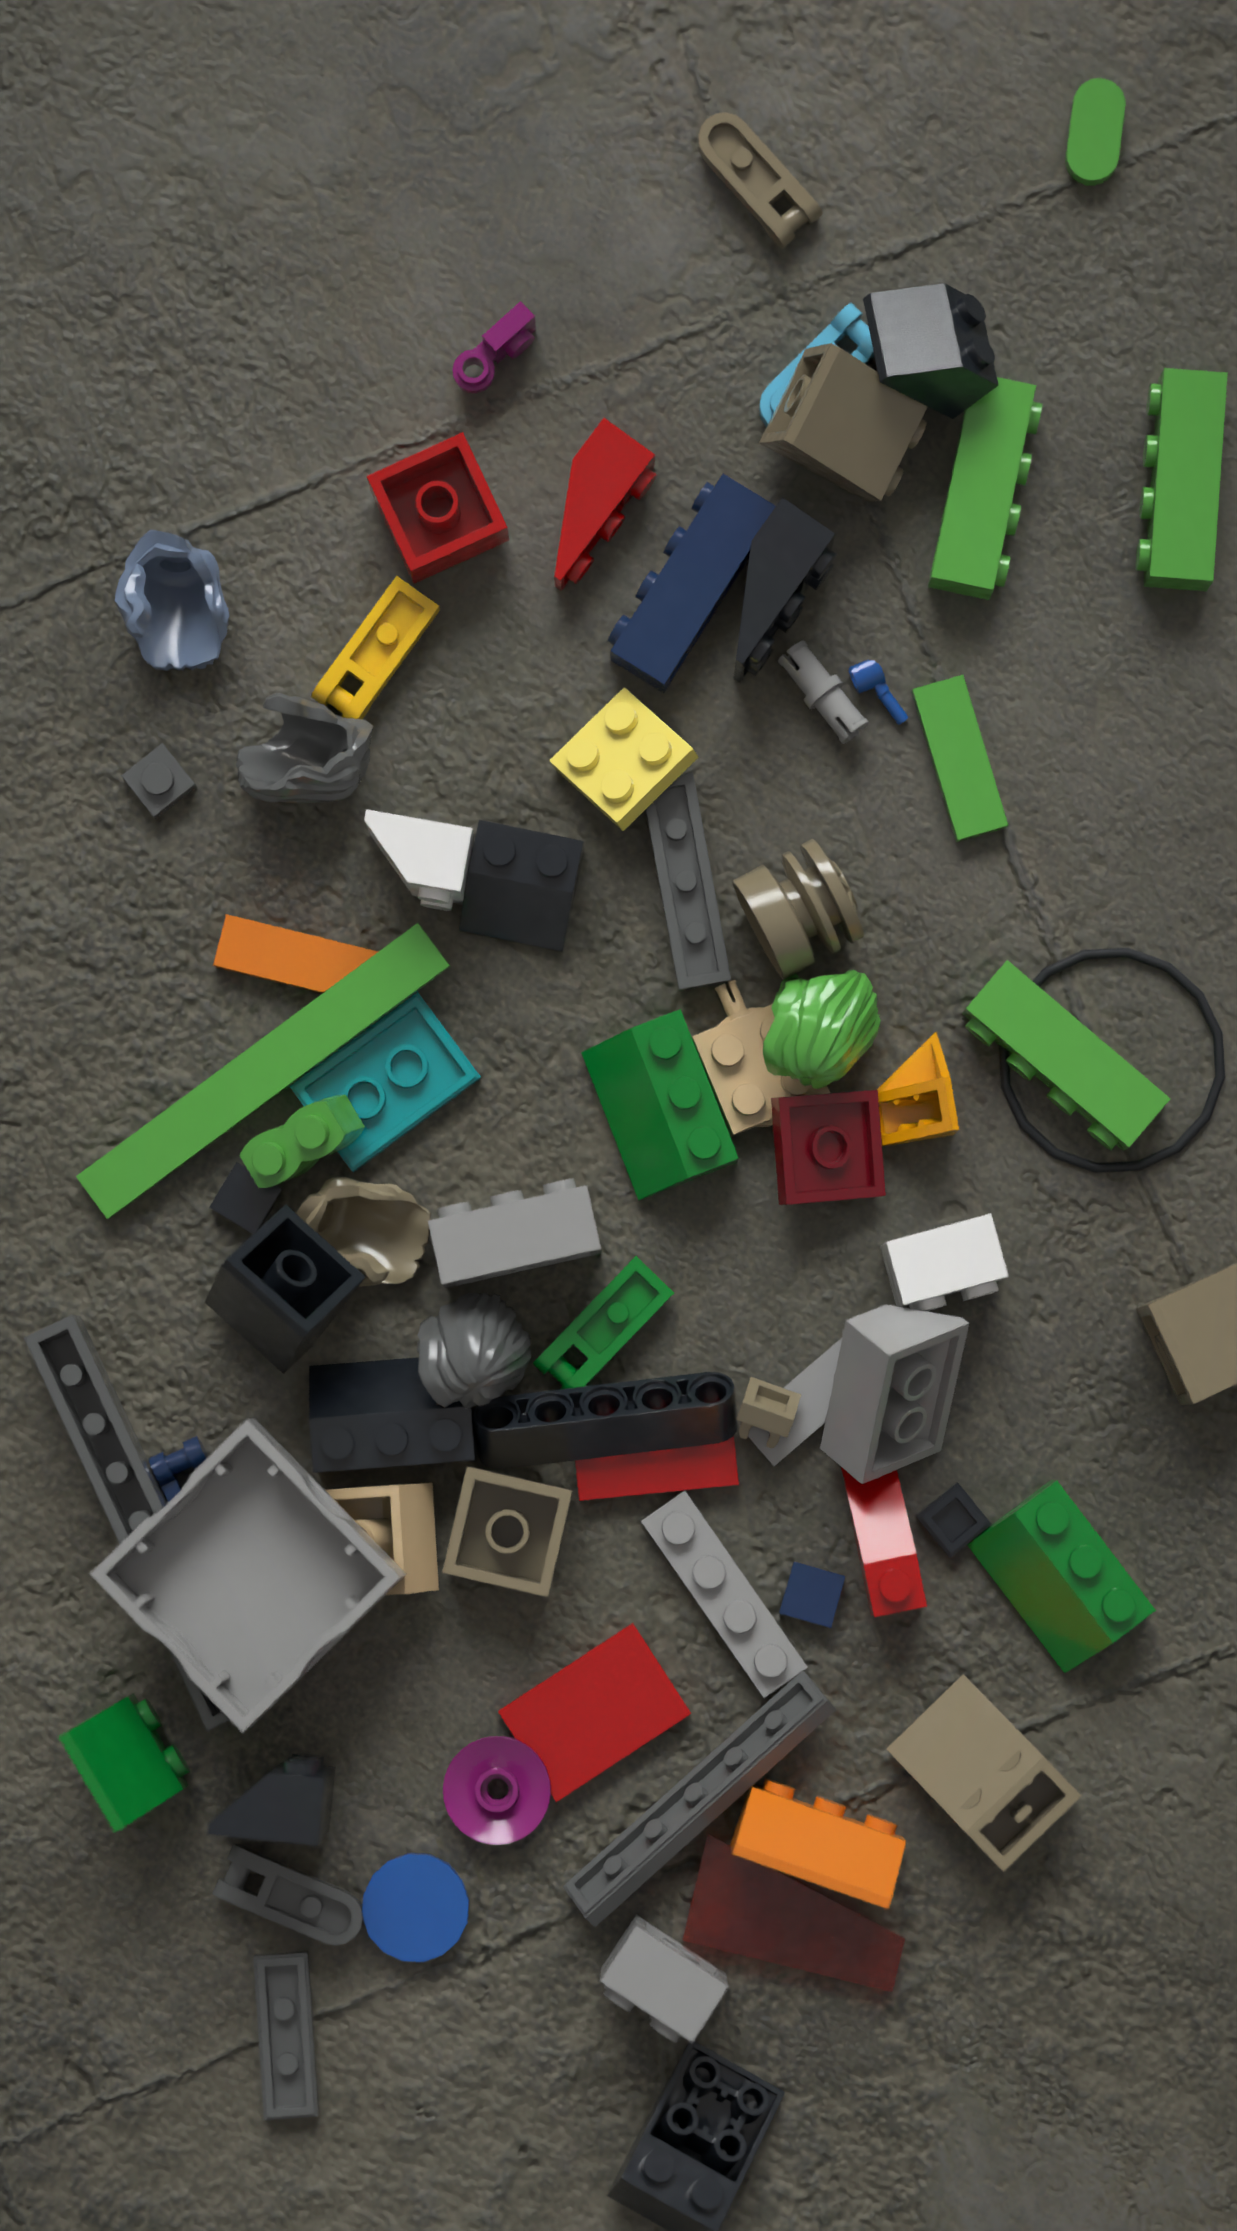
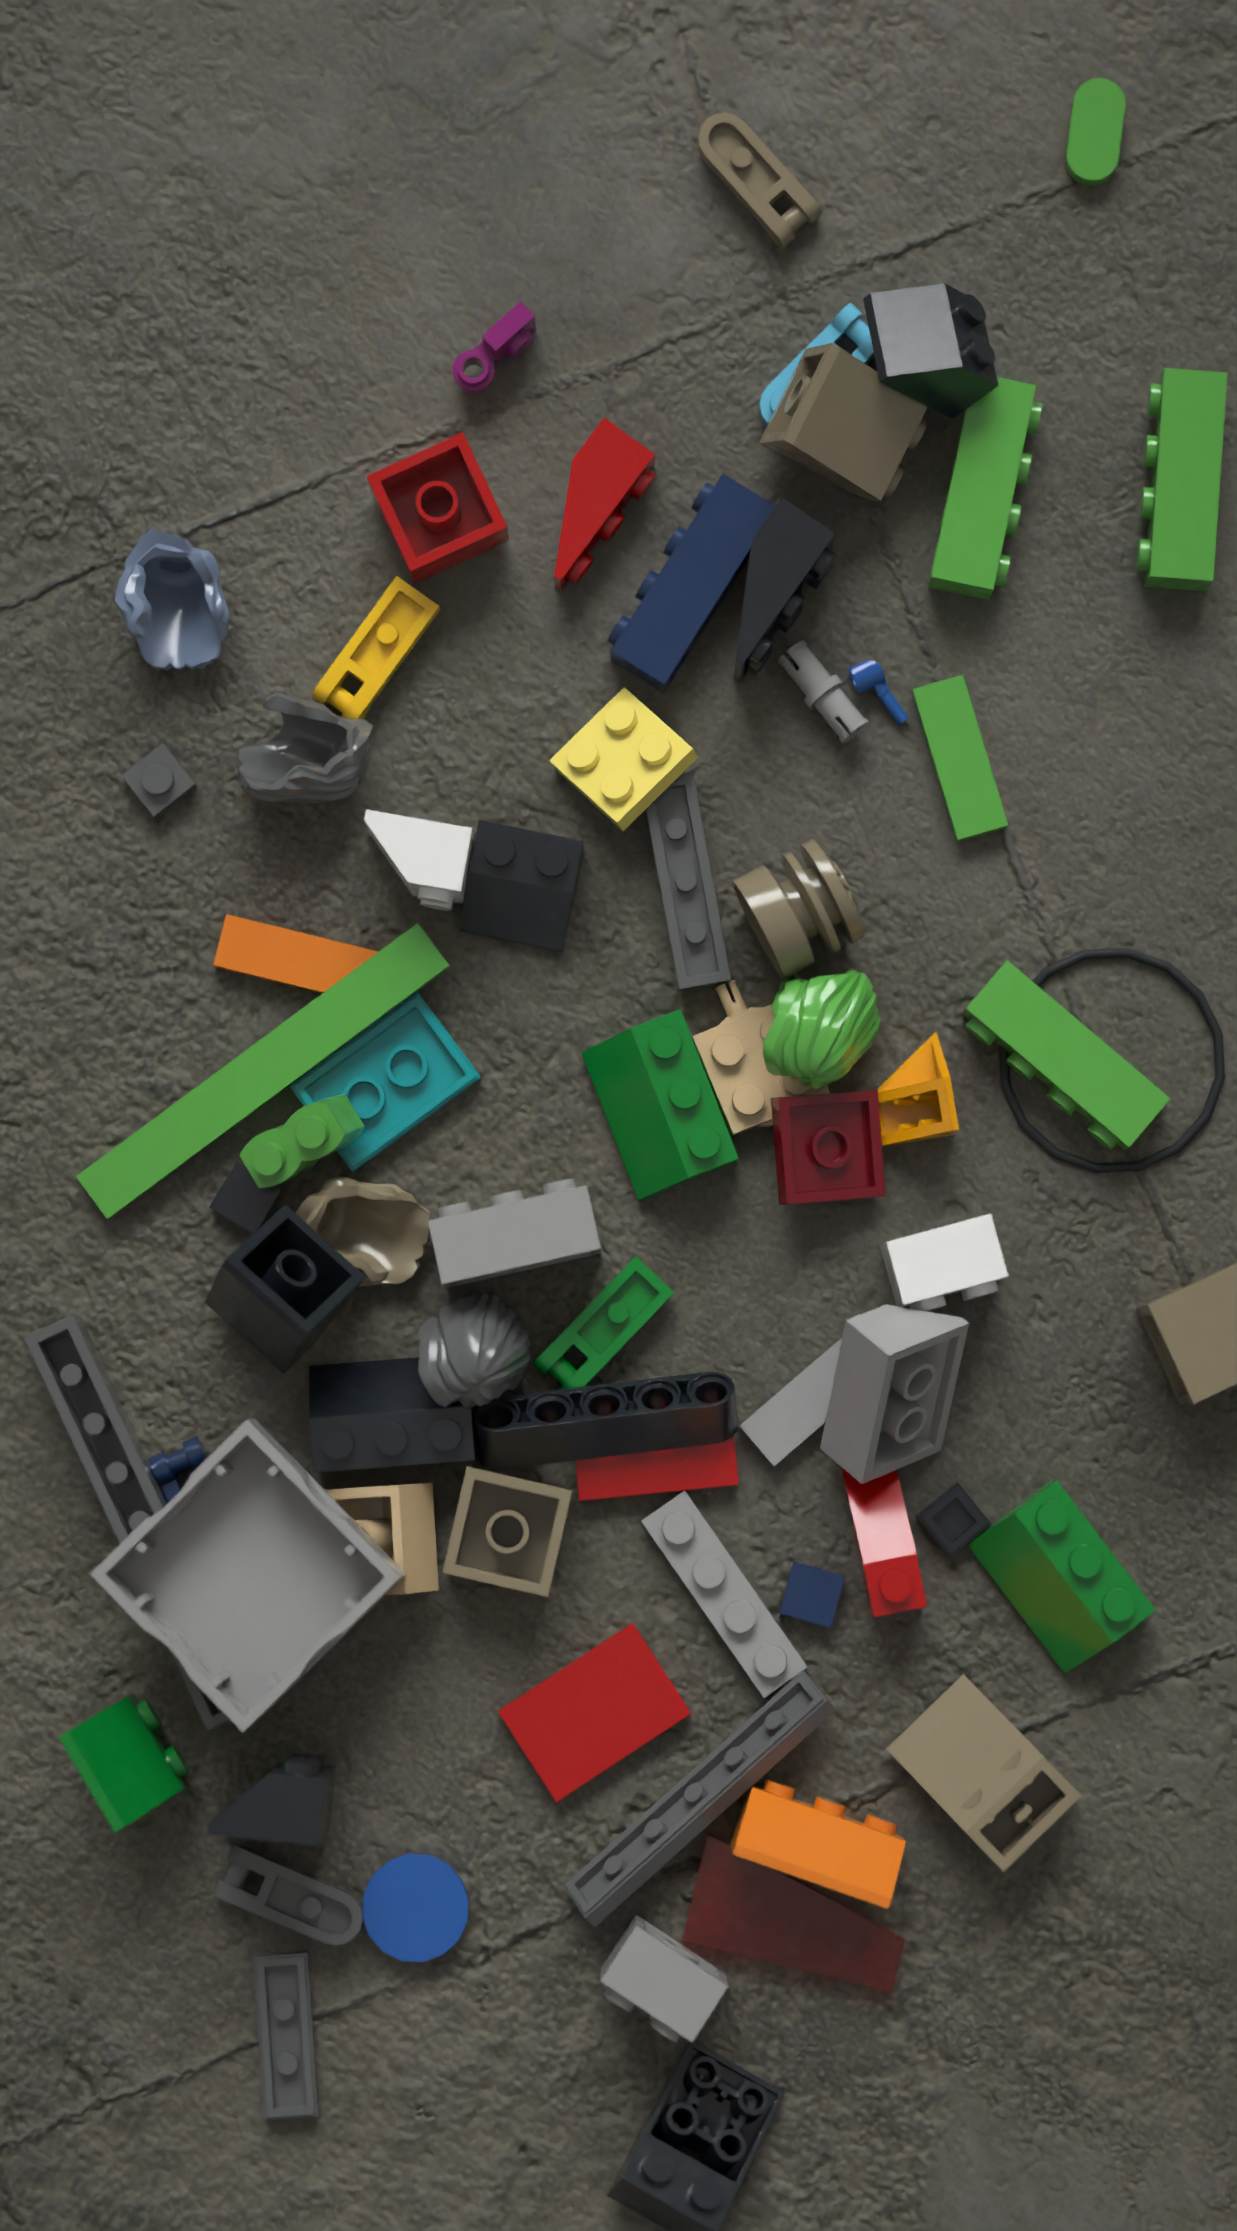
magenta dish [443,1736,551,1845] -> none
dark tan tile [736,1377,801,1448] -> none

